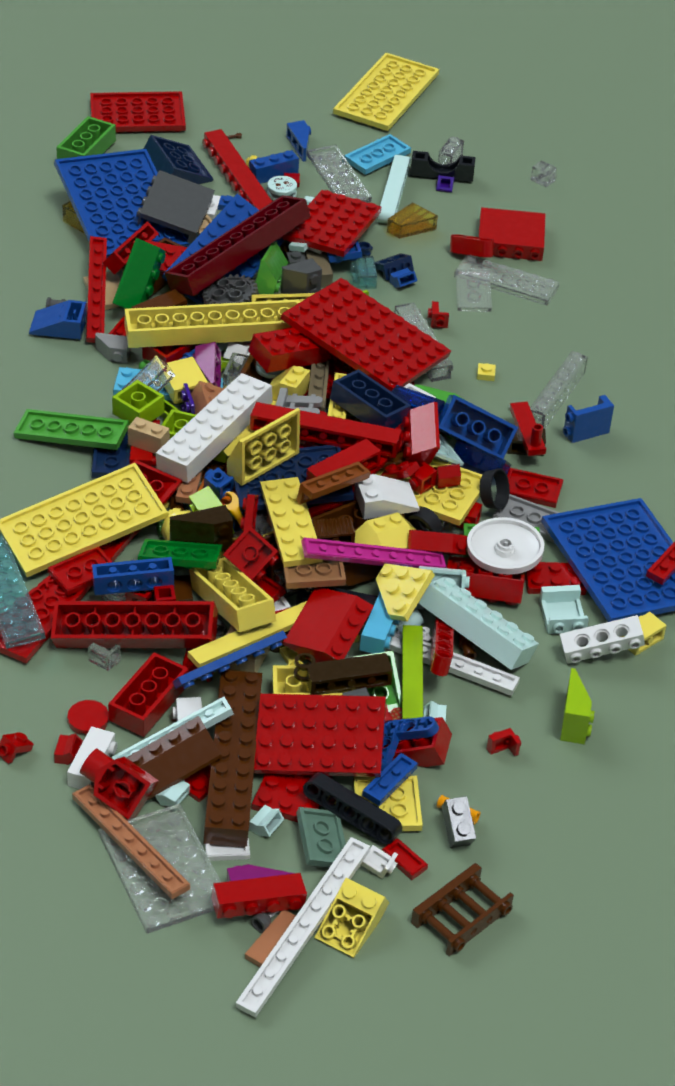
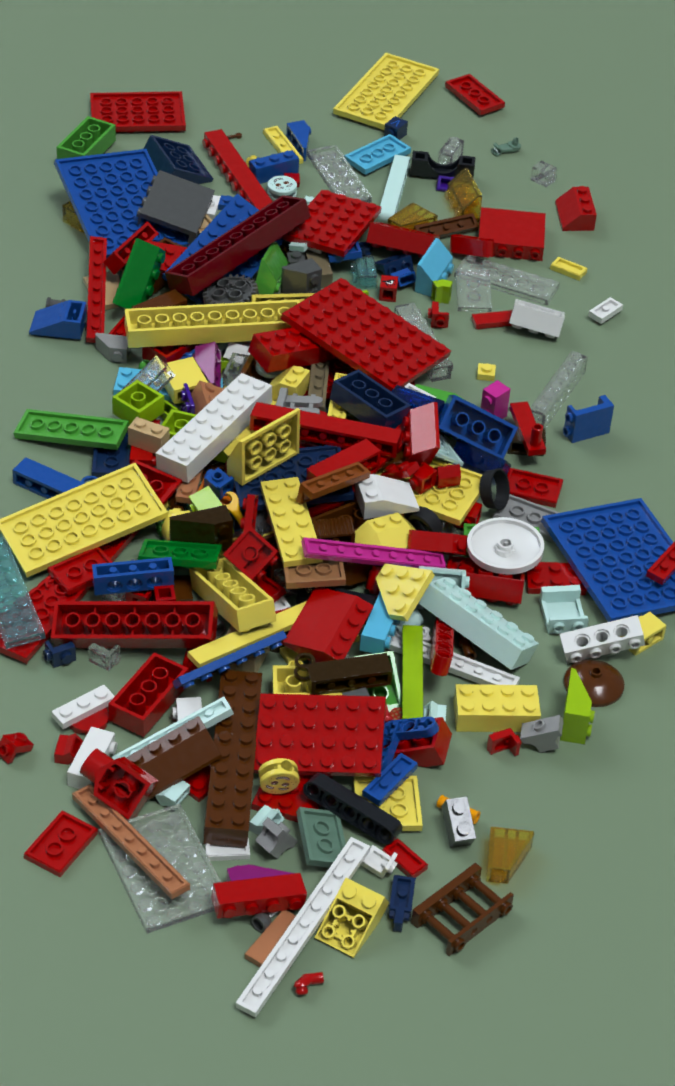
none -> blue hinge [12,457,97,499]
none -> red tile [24,810,98,877]
none -> dark blue bracket [43,641,76,668]
none -> white plate [51,685,115,729]
none -> light grey brick [255,817,298,859]
none -> light yellow head [258,758,300,794]
none -> light yellow tile [263,126,304,164]
none -> red arm [294,972,324,995]
none -> red brick [366,222,440,258]
none -> red brick [366,566,382,595]
none -> red brick [379,275,398,302]
none -> dark blue brick [384,116,408,140]
none -> dark blue hinge [388,875,416,932]
none -> reddish brown plate [413,213,479,238]
none -> medium azure slope [415,238,454,296]
none -> lime piece [431,279,453,304]
none -> red plate [445,74,505,116]
none -> clear yellow slope [445,168,482,222]
none -> light yellow brick [453,684,541,732]
none -> red tile [471,310,512,329]
none -> dark pink brick [481,380,511,419]
none -> clear yellow slope [486,827,534,884]
none -> sand green piece [491,137,521,156]
none -> white slope [509,299,565,339]
none -> light grey brick [520,715,564,753]
none -> light yellow tile [550,257,587,281]
none -> red slope [555,186,597,231]
none -> reddish brown dish [564,660,625,707]
none -> white plate [588,297,623,324]

